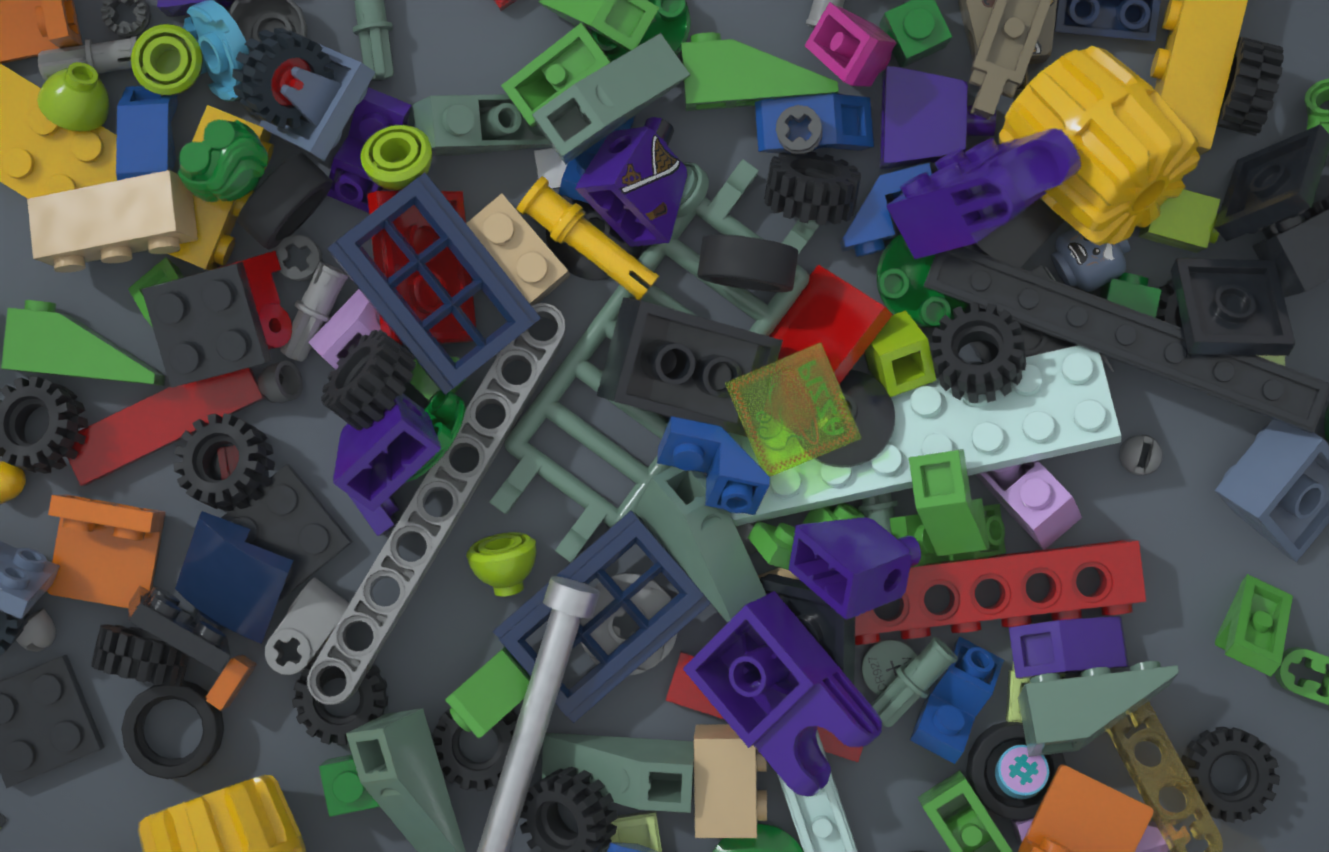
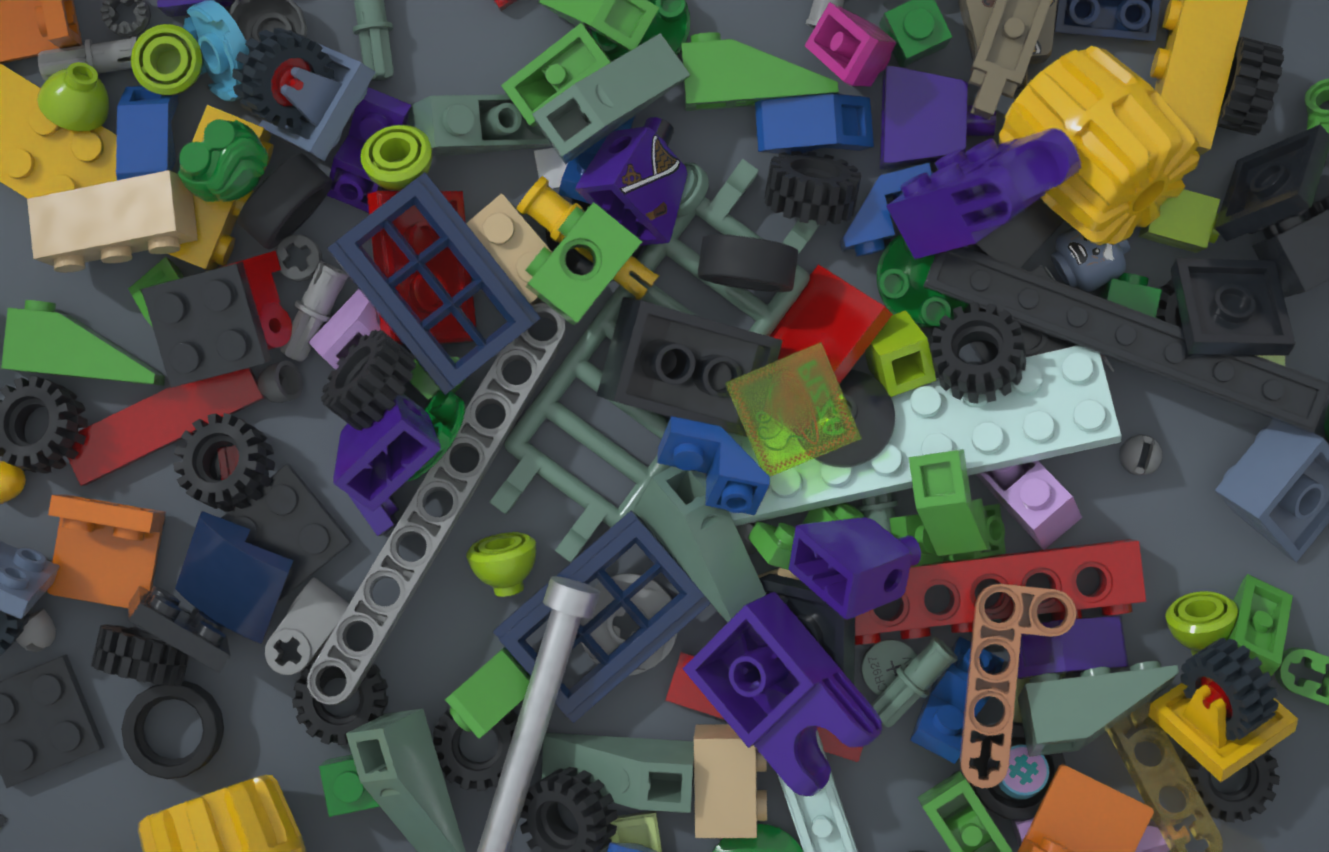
orange tile [206,654,257,711] -> none
dark grey bush [776,105,823,155] -> none
none -> bright green brick [525,202,642,326]
none -> nougat beam [960,584,1077,788]
none -> plate [1148,638,1298,782]
none -> lime brick [1165,591,1238,655]

